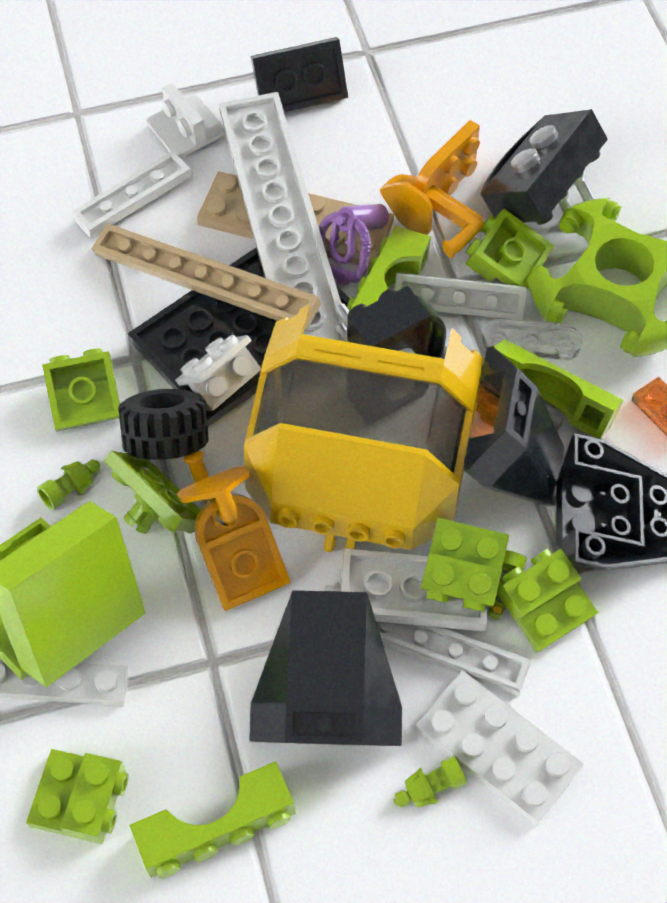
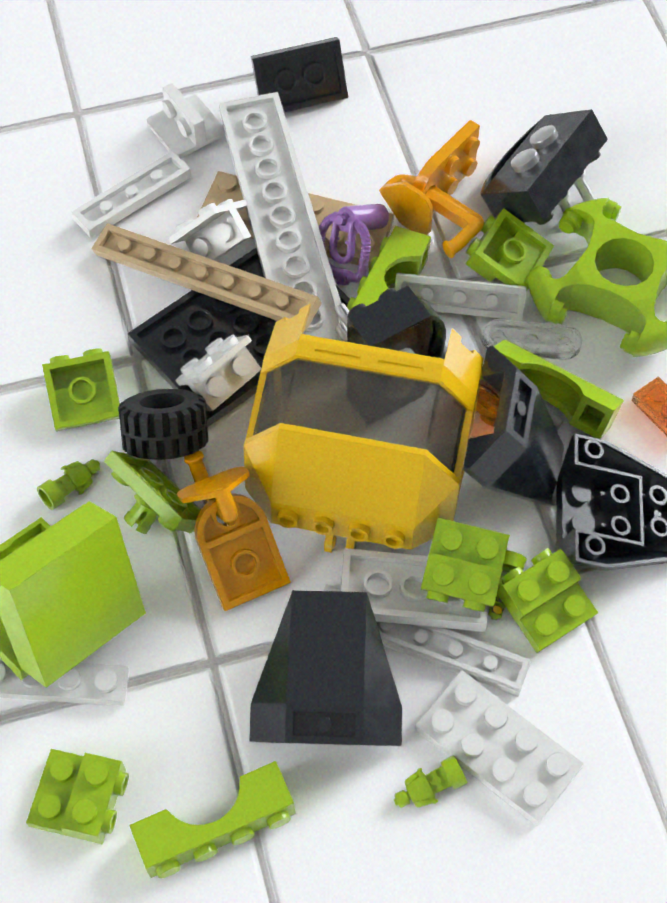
none -> white bracket [168,199,251,261]

